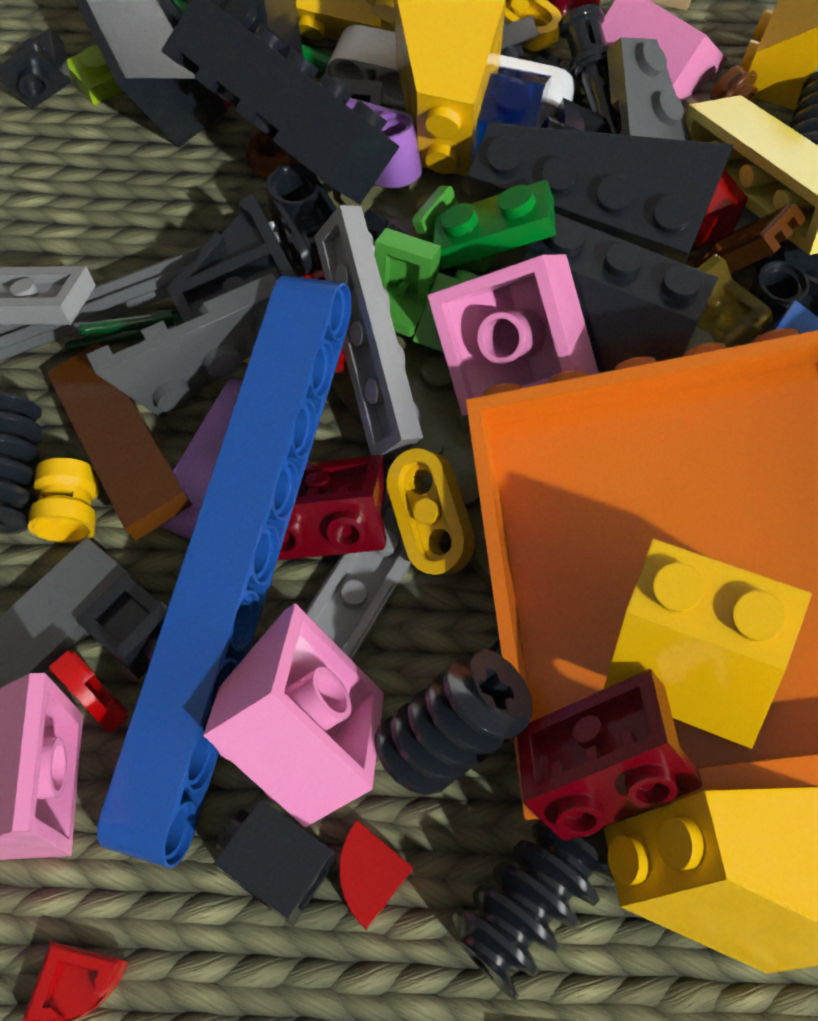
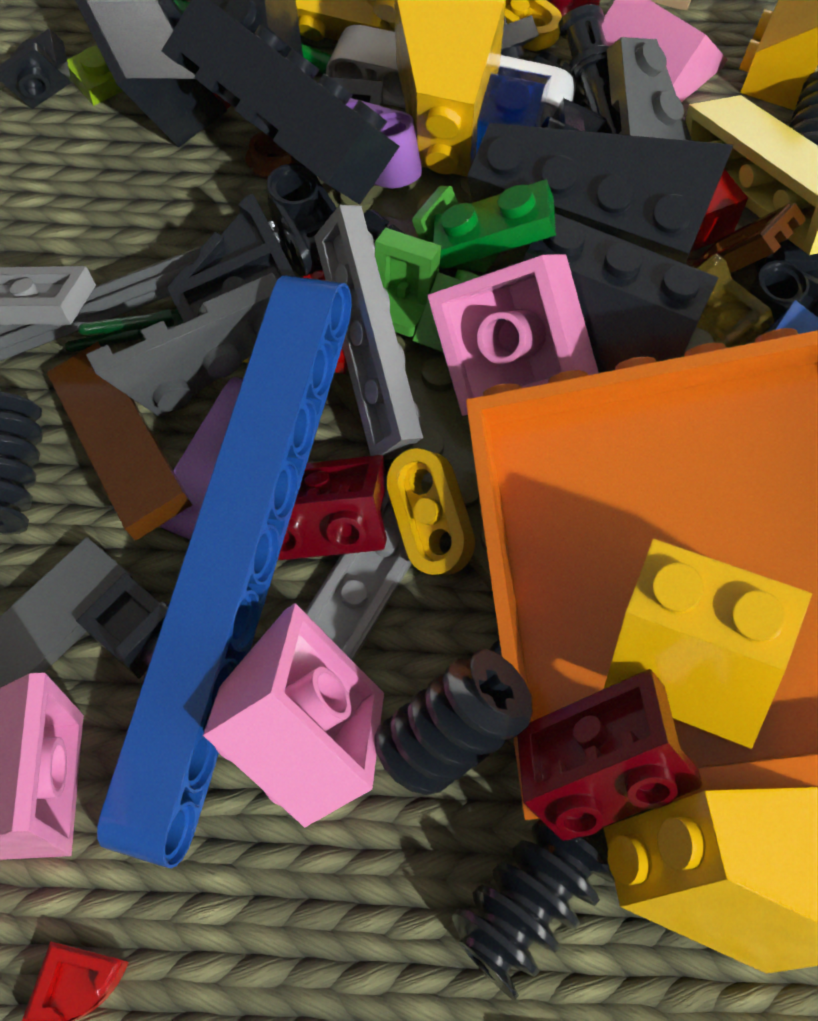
yellow wheel [27,458,101,543] -> none
red tile [48,650,128,734] -> none
black brick [213,799,336,926] -> none
red tile [340,820,413,931] -> none
reddish brown plate [710,65,758,102] -> none

